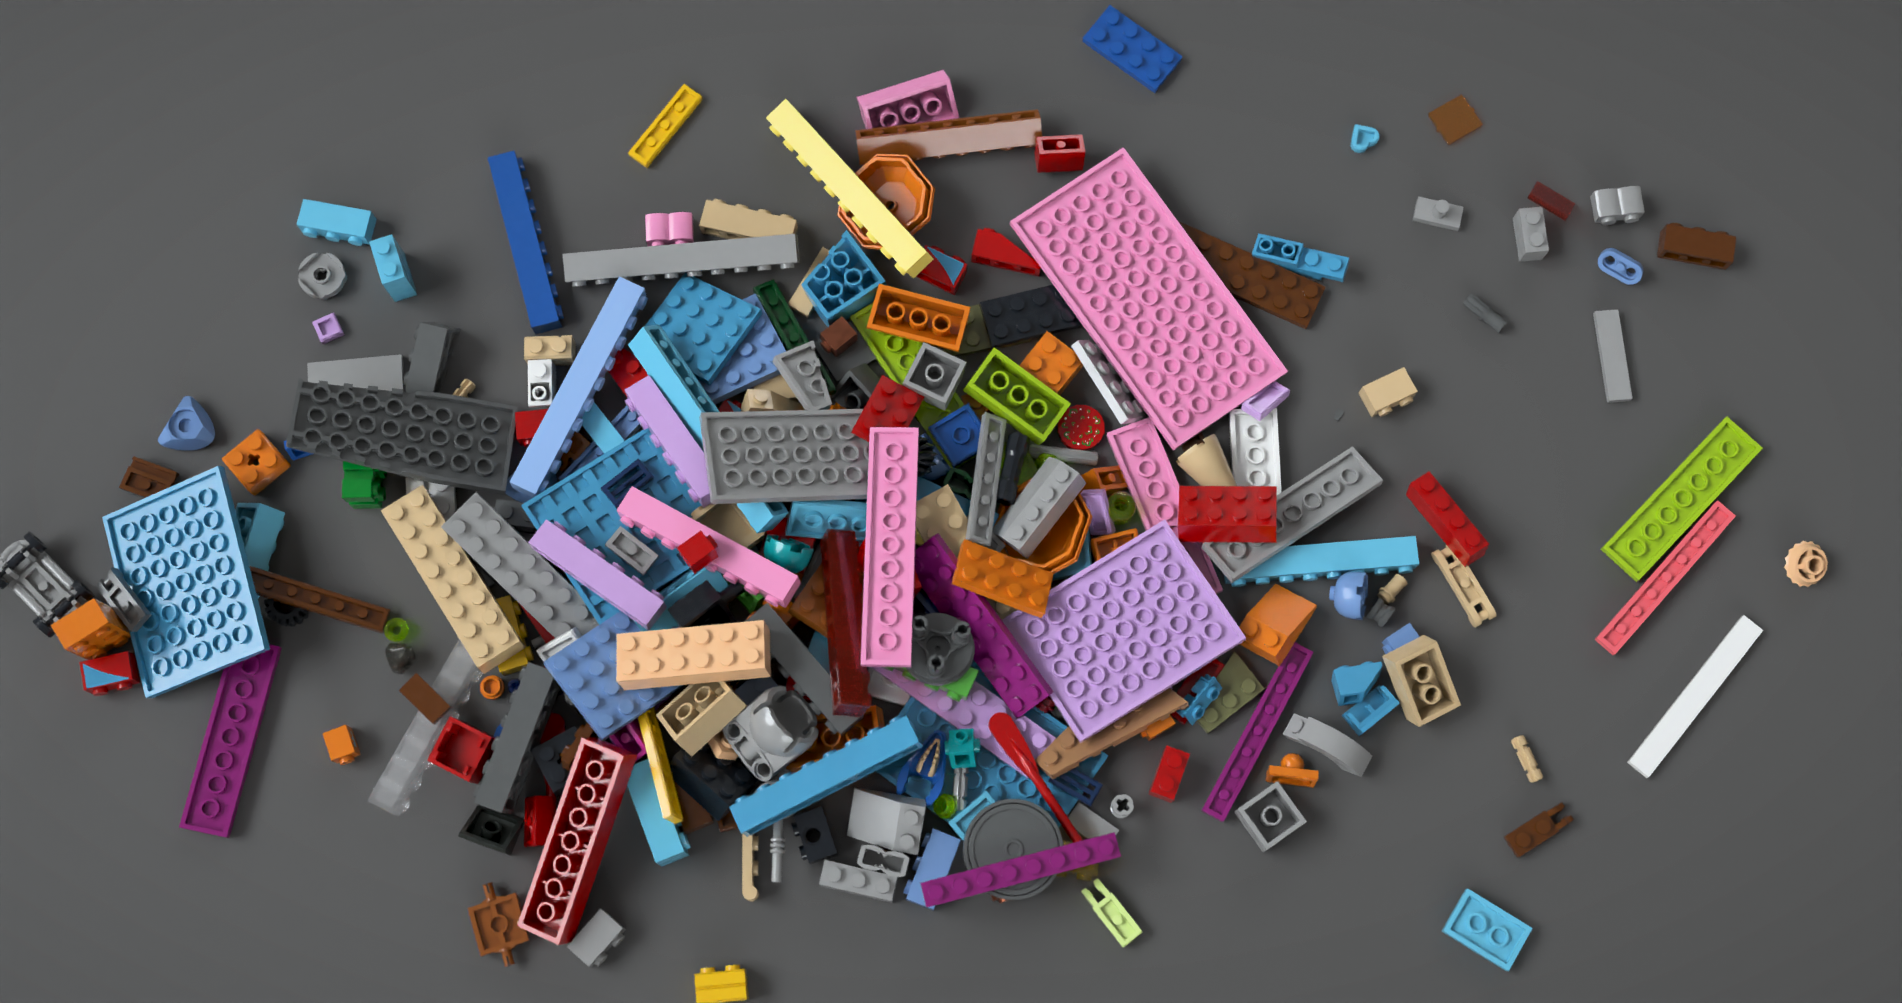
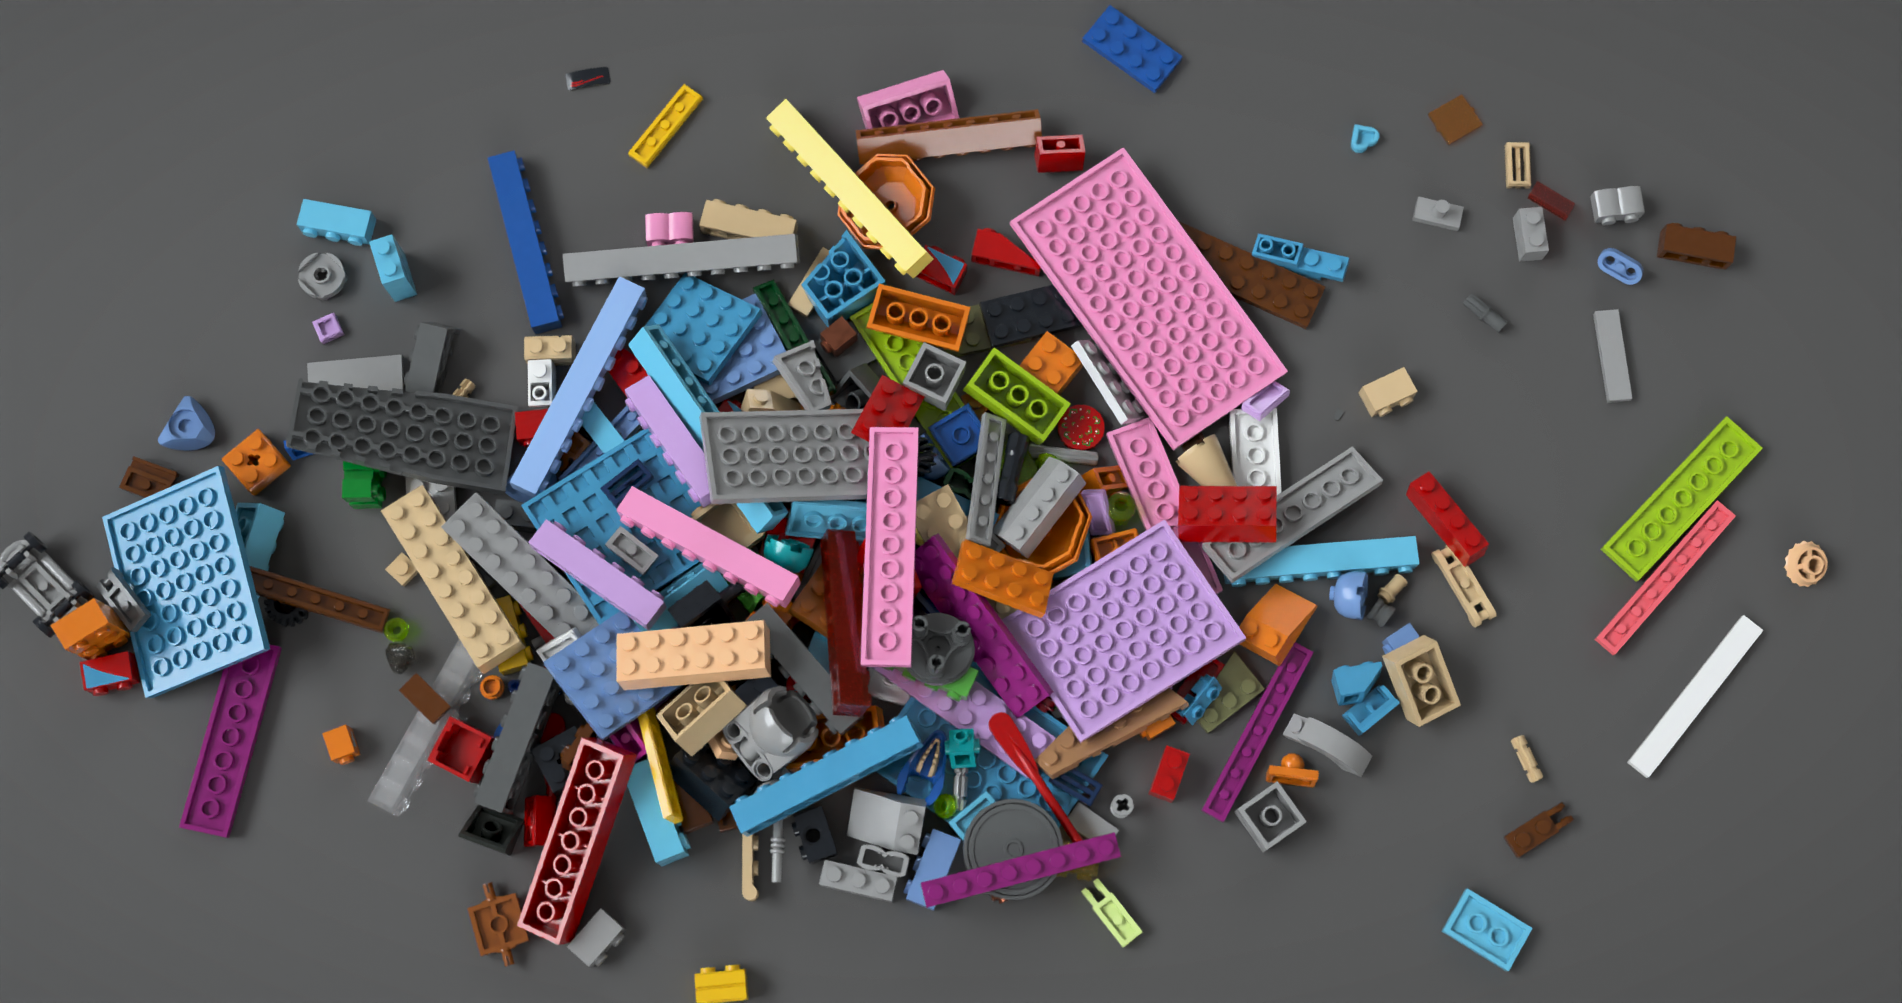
red brick [677,530,719,574] -> none
none -> tan plate [385,553,418,587]
none -> black sticker [566,67,611,91]
none -> tan tile [1505,142,1531,189]

